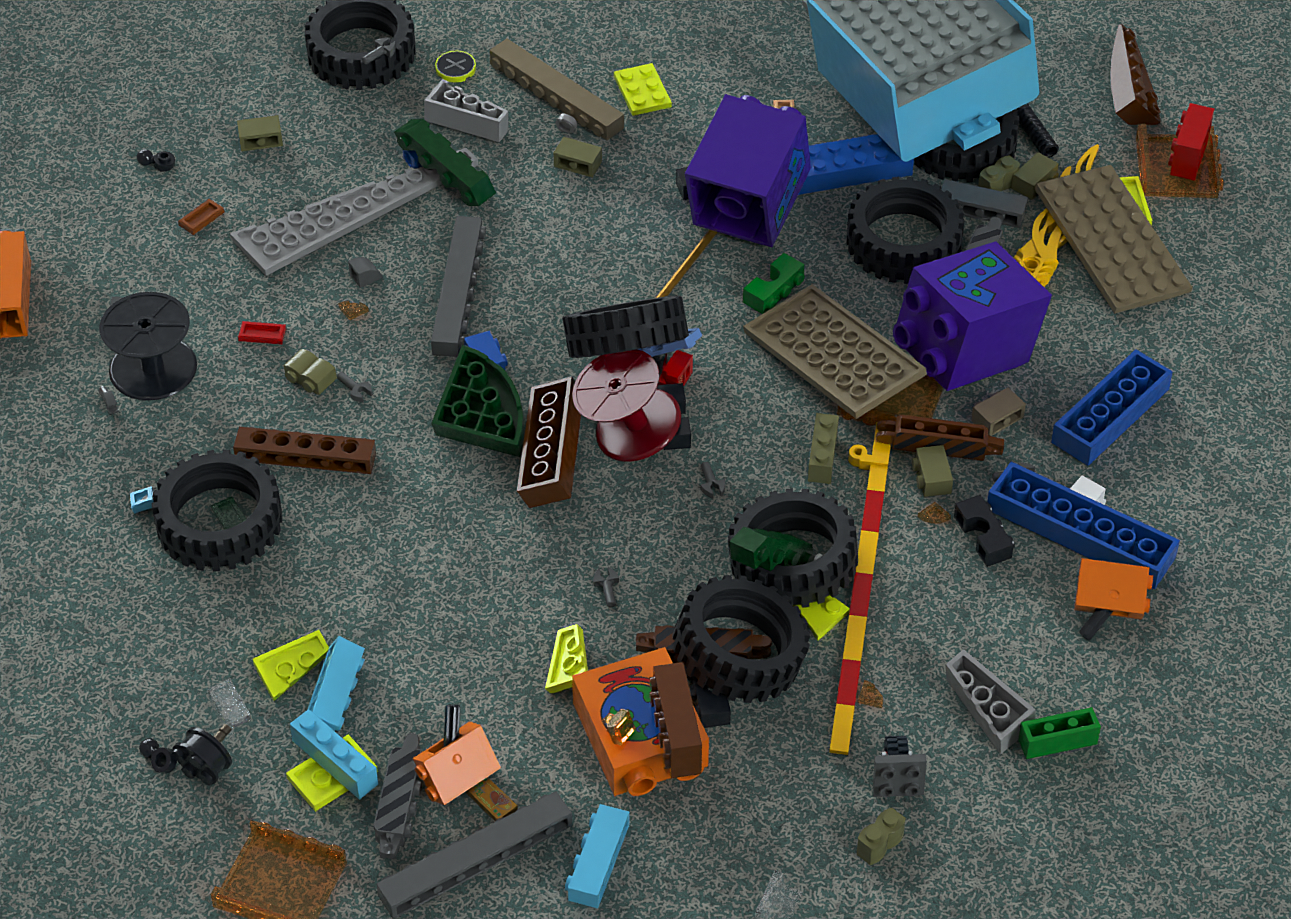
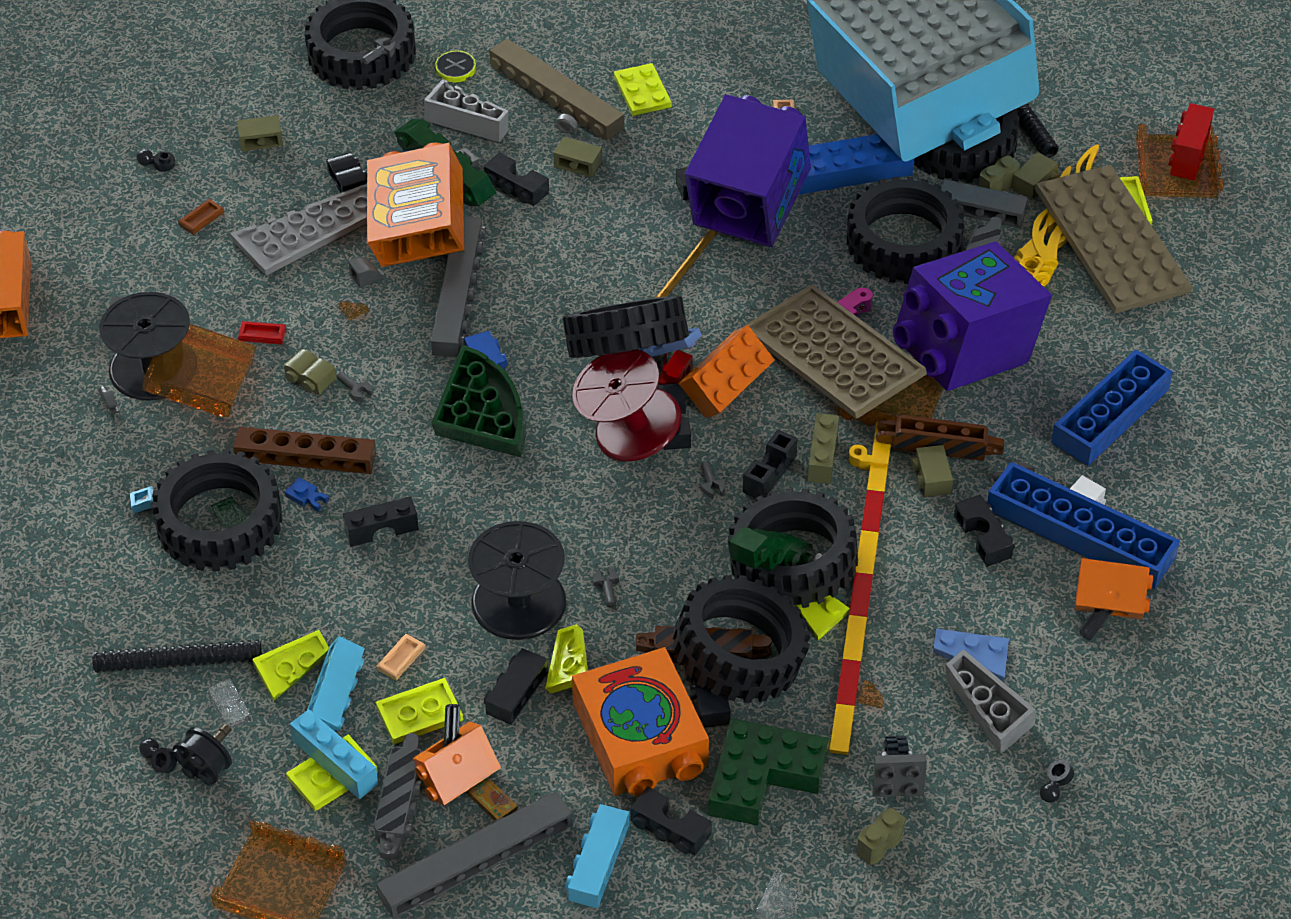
reddish brown brick [517,376,581,508] -> none
clear orange tile [602,708,636,746] -> none
reddish brown brick [649,662,702,778] -> none
green arch [743,253,805,314] -> none
clear orange tile [918,502,951,524] -> none
dark tan brick [971,387,1026,436] -> none
green brick [1018,707,1101,759] -> none
reddish brown wedge [1110,24,1161,125] -> none
none -> black piece [92,639,262,673]
none -> clear orange panel [142,324,257,418]
none -> blue plate [285,477,329,511]
none -> black brick [326,152,367,193]
none -> black arch [343,496,419,547]
none -> orange brick [367,143,464,267]
none -> light nougat tile [376,634,426,681]
none -> neon yellow plate [376,678,463,745]
none -> black piece [468,521,566,640]
none -> black arch [483,152,549,207]
none -> black brick [484,648,548,725]
none -> black arch [630,786,712,856]
none -> orange brick [679,325,775,418]
none -> dark green brick [708,718,829,826]
none -> black arch [742,429,798,498]
none -> dark pink leg [837,288,873,317]
none -> medium blue wing [933,629,1009,682]
none -> black plate [1040,759,1074,803]

